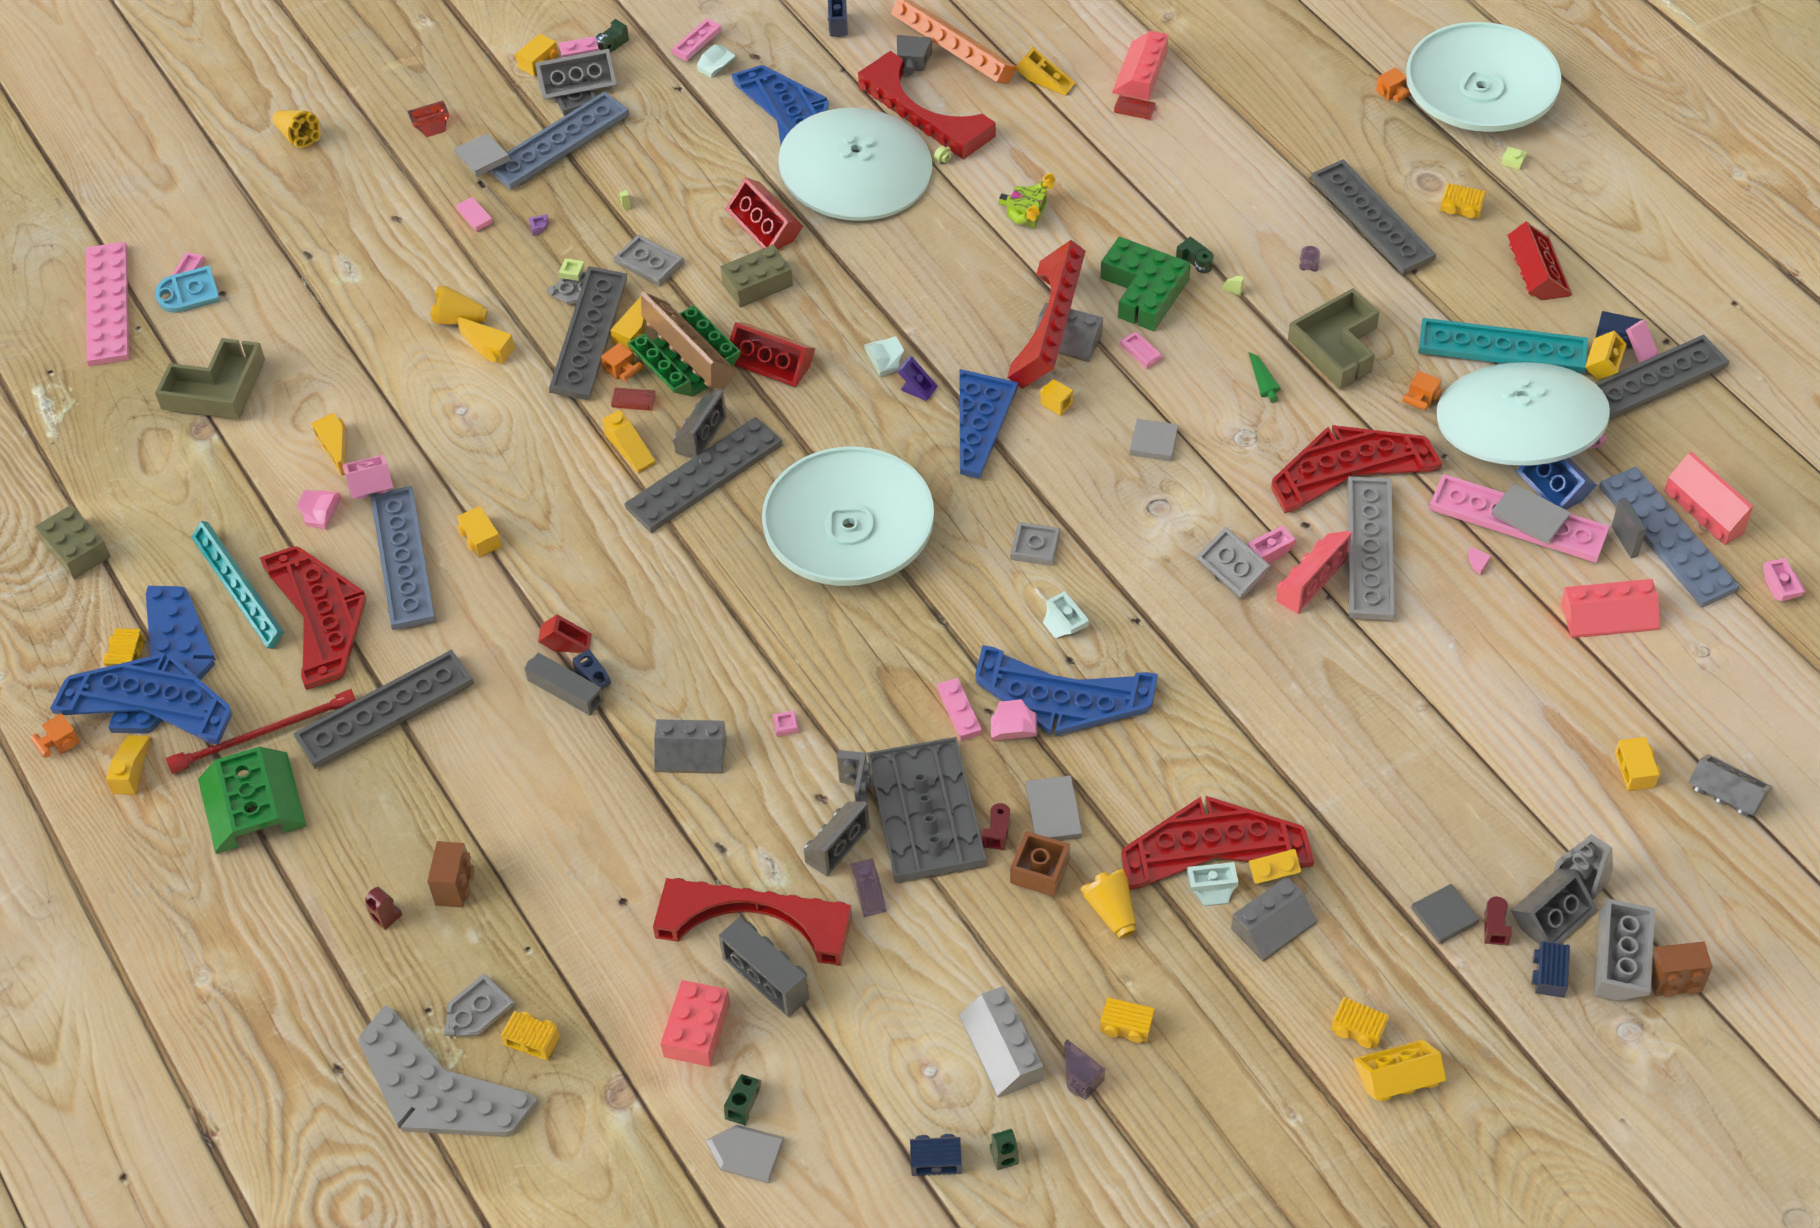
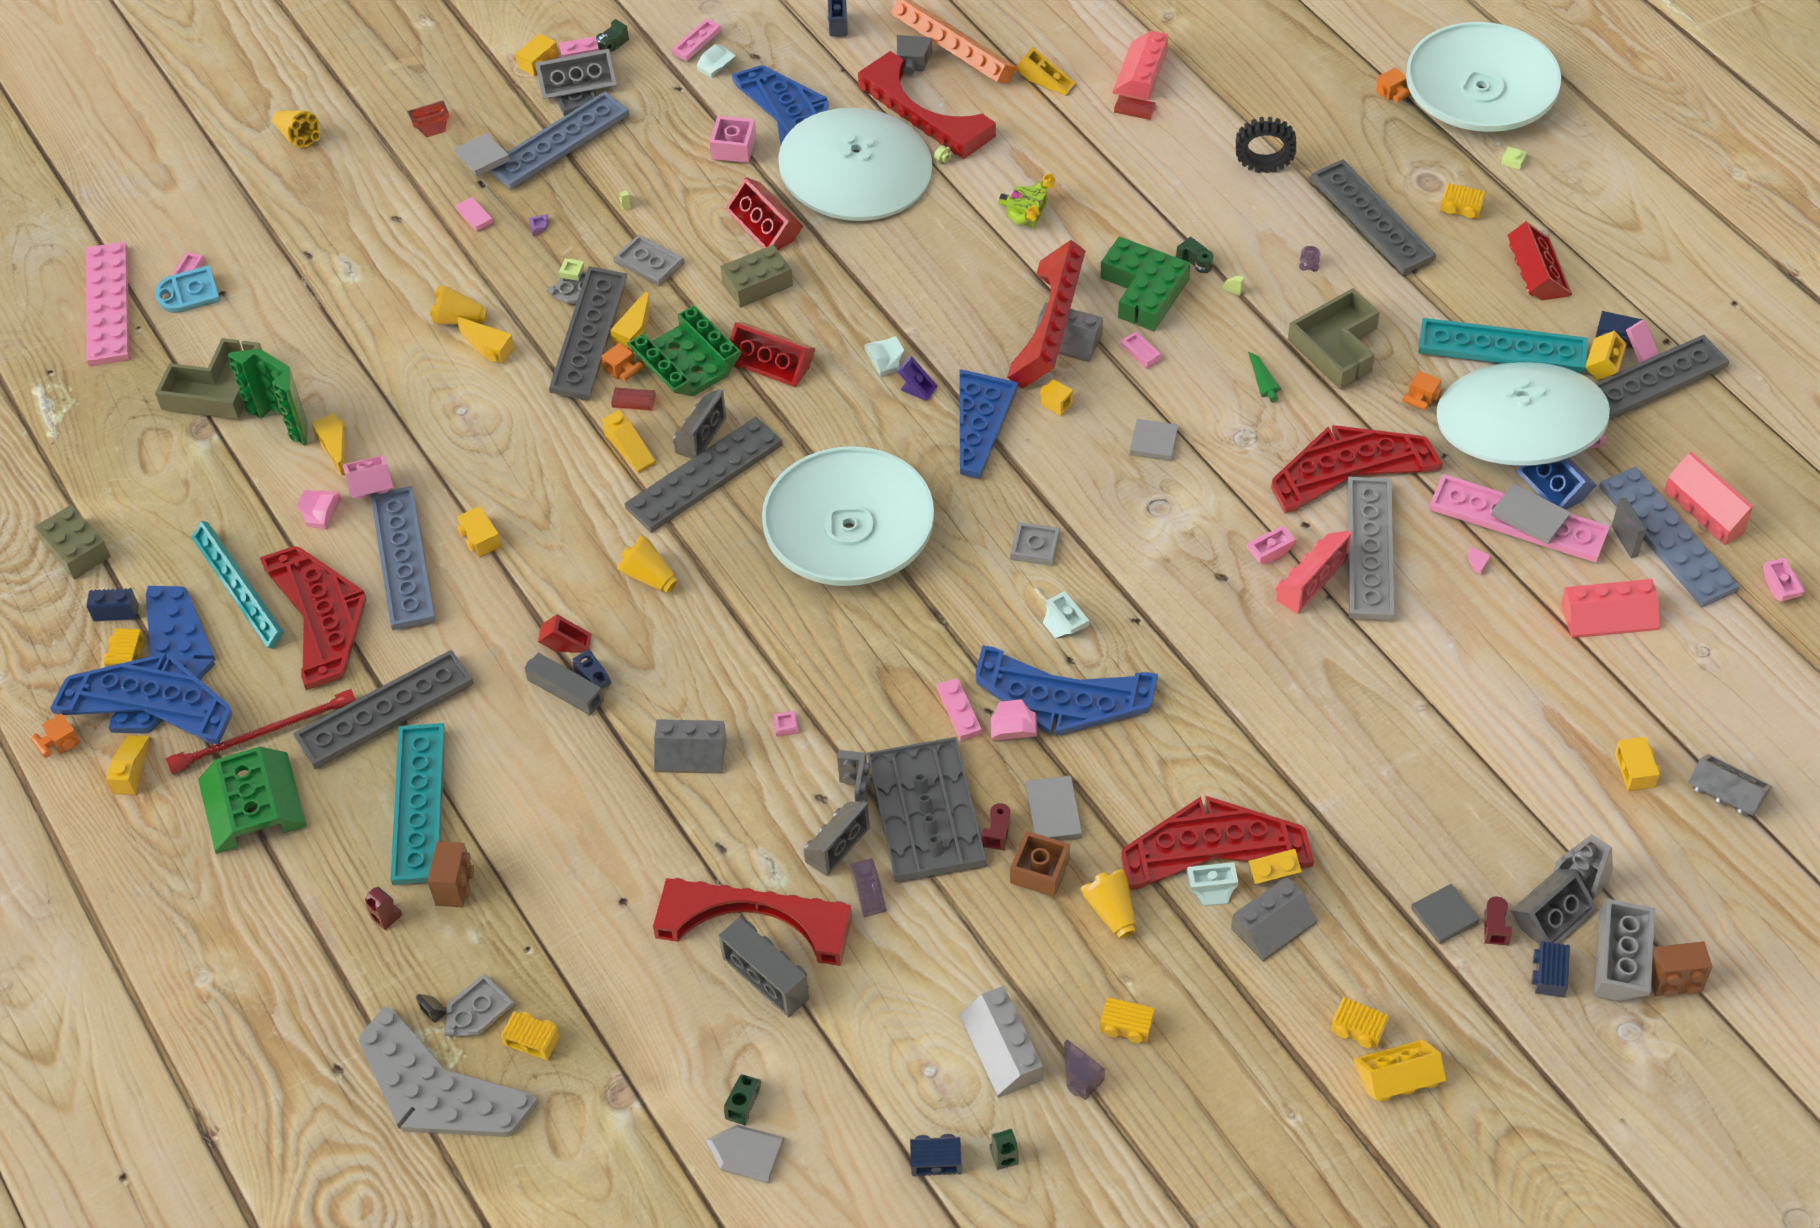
medium nougat slope [641,291,737,390] -> none
coral brick [661,980,730,1067] -> none
light grey tile [1196,527,1273,599] -> none
none -> dark blue brick [86,588,139,621]
none -> green slope [228,349,307,446]
none -> teal plate [390,723,445,885]
none -> black slope [416,994,447,1023]
none -> yellow cone [617,535,678,593]
none -> bright pink brick [709,116,756,163]
none -> black tyre [1236,117,1296,173]

